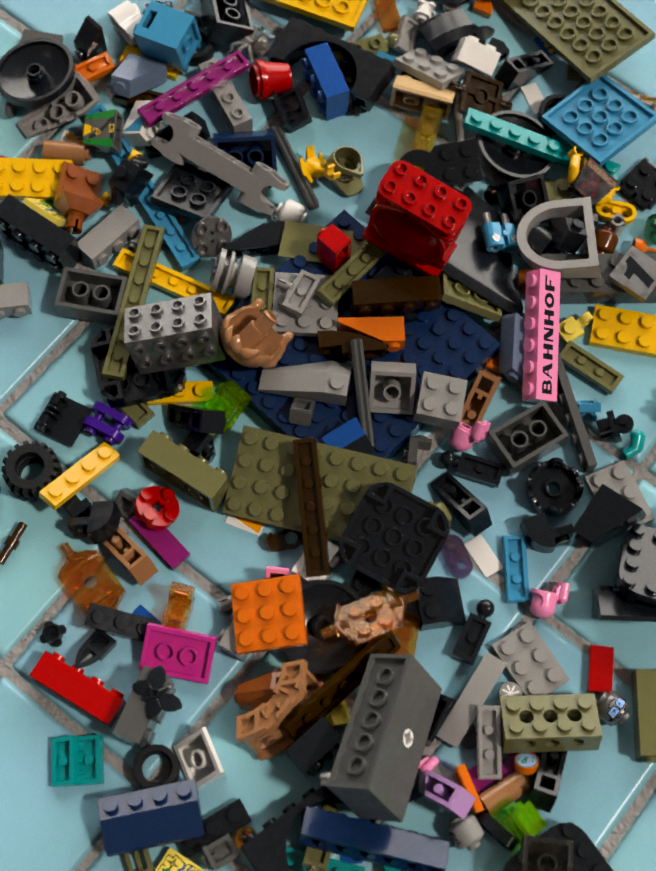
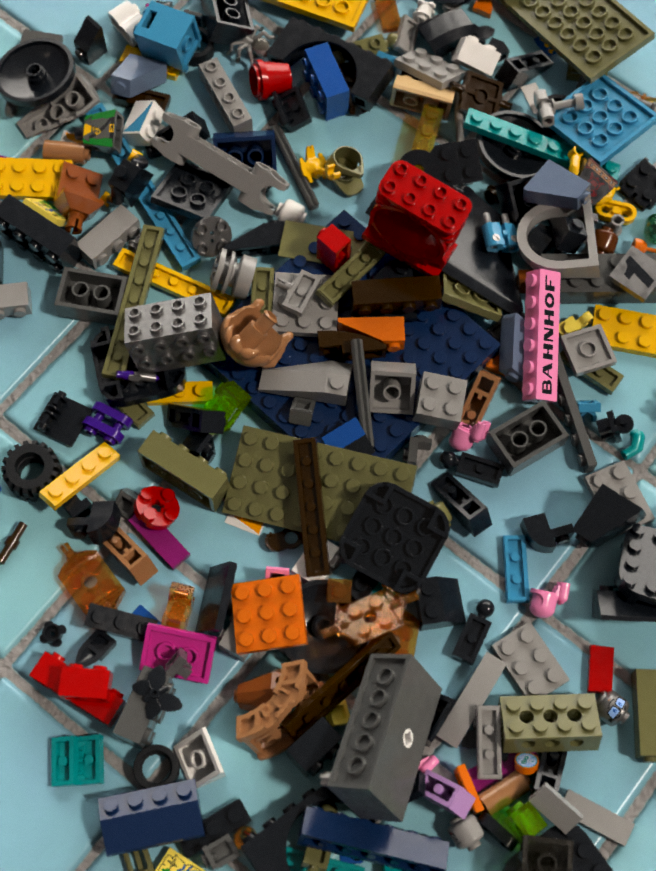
orange plate [75,52,116,83] -> none
magenta tile [137,50,250,128] -> none
clear purple plate [441,535,473,579] -> none
white sticker [464,535,503,577] -> none
light grey tile [498,682,522,699] -> none
black plate [525,457,584,516] -> none
none -> red brick [58,663,113,703]
none -> flat silver piece [116,370,159,382]
none -> flat silver tile [165,647,192,679]
none -> black tile [195,561,237,634]
none -> clear orange plate [326,578,352,604]
none -> sand blue slope [523,159,591,210]
none -> light grey tile [529,782,583,834]
none -> light grey bar [533,89,584,127]
none -> light grey plate [559,324,617,377]
none -> light grey tile [564,789,635,847]

